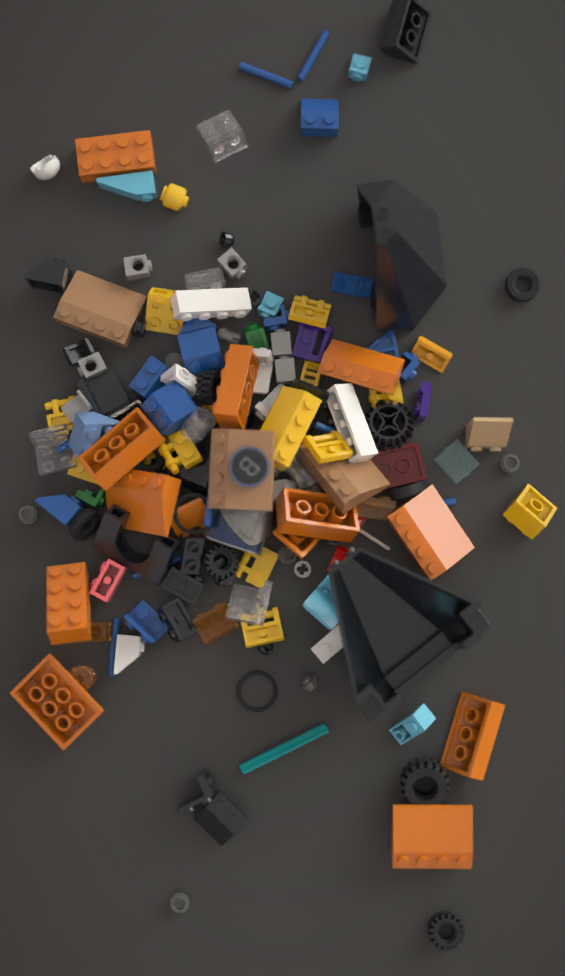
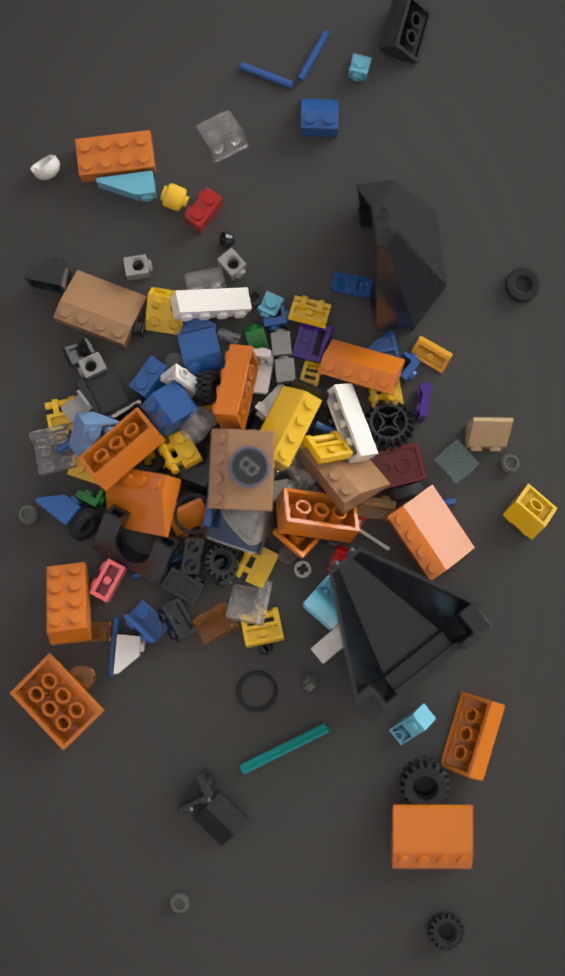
none -> red brick [184,187,223,234]

